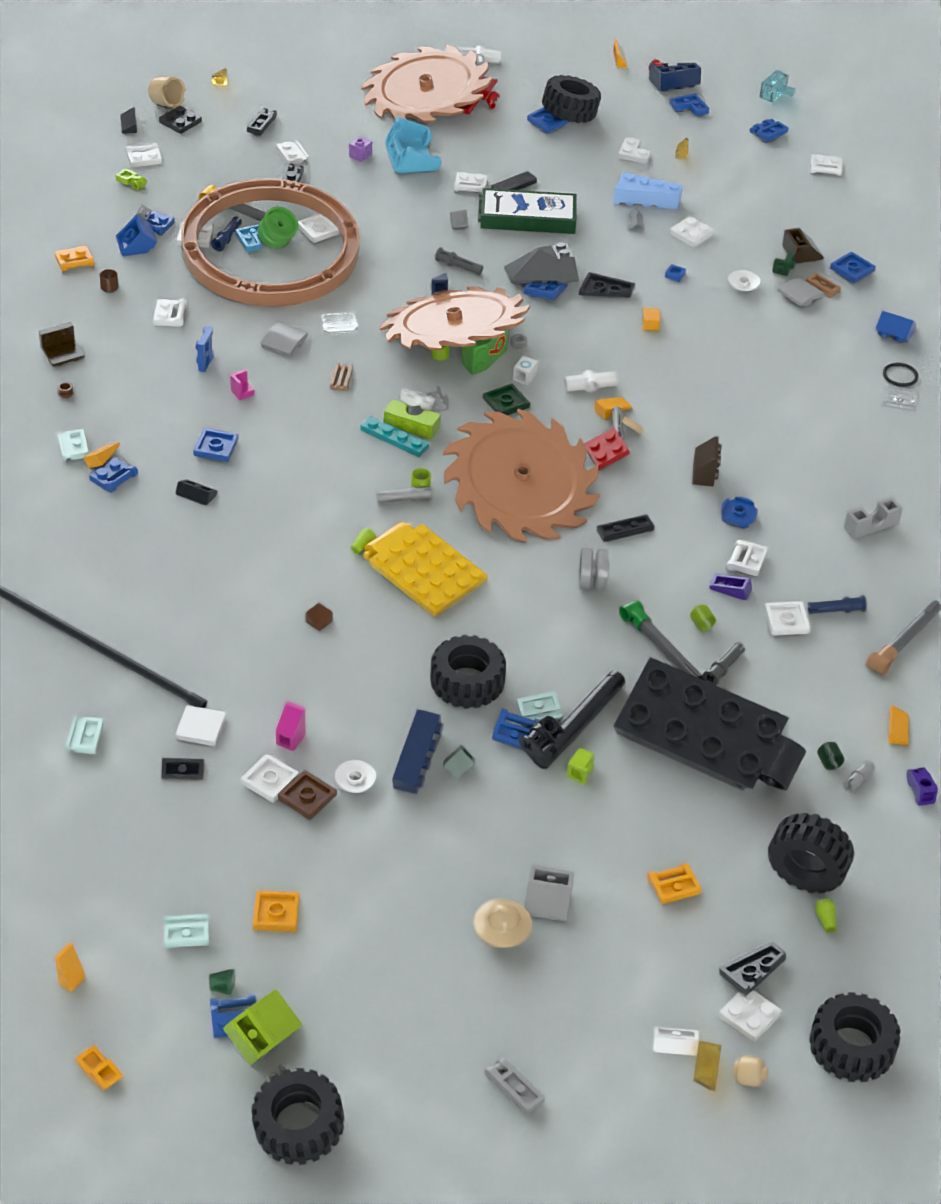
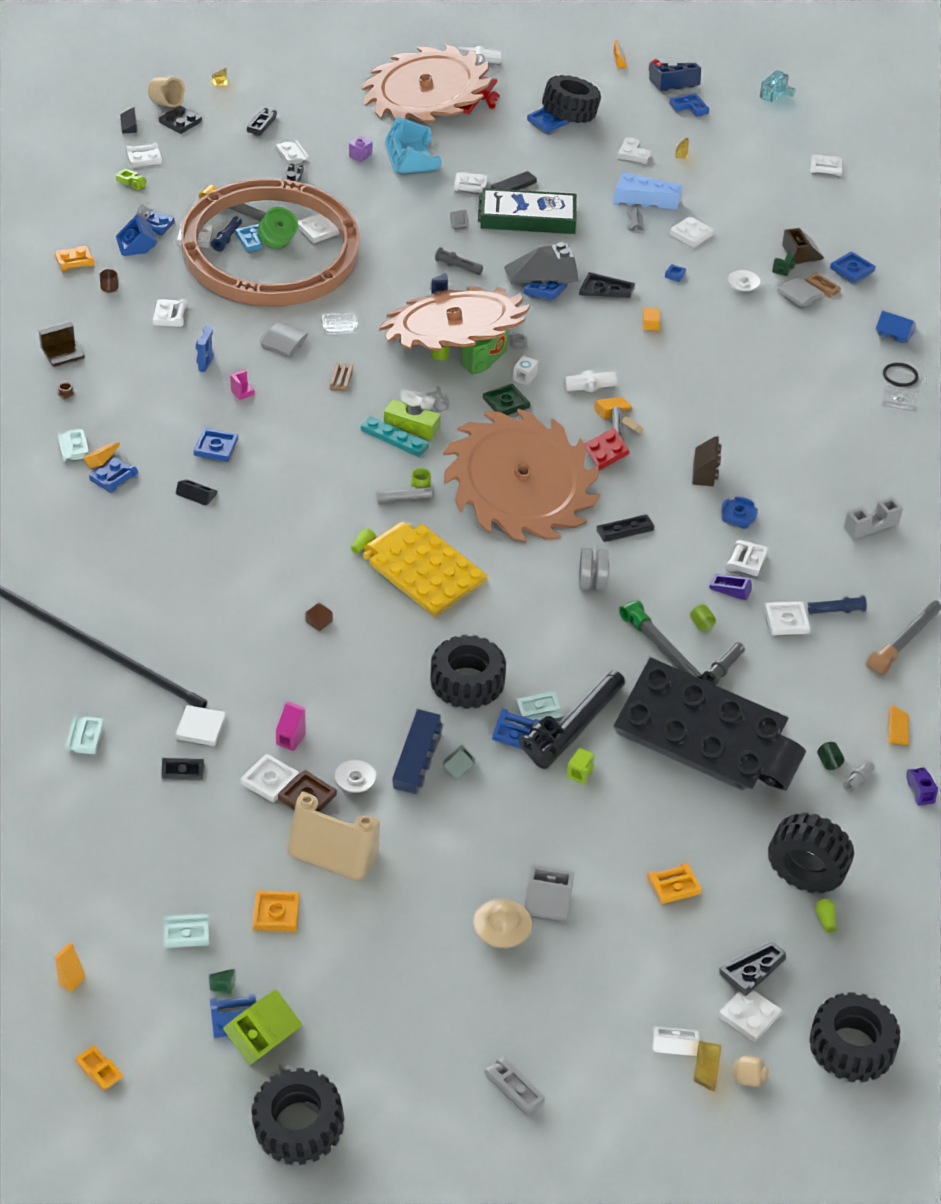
blue plate [749,118,789,142] -> none
none -> tan windscreen [287,791,380,880]

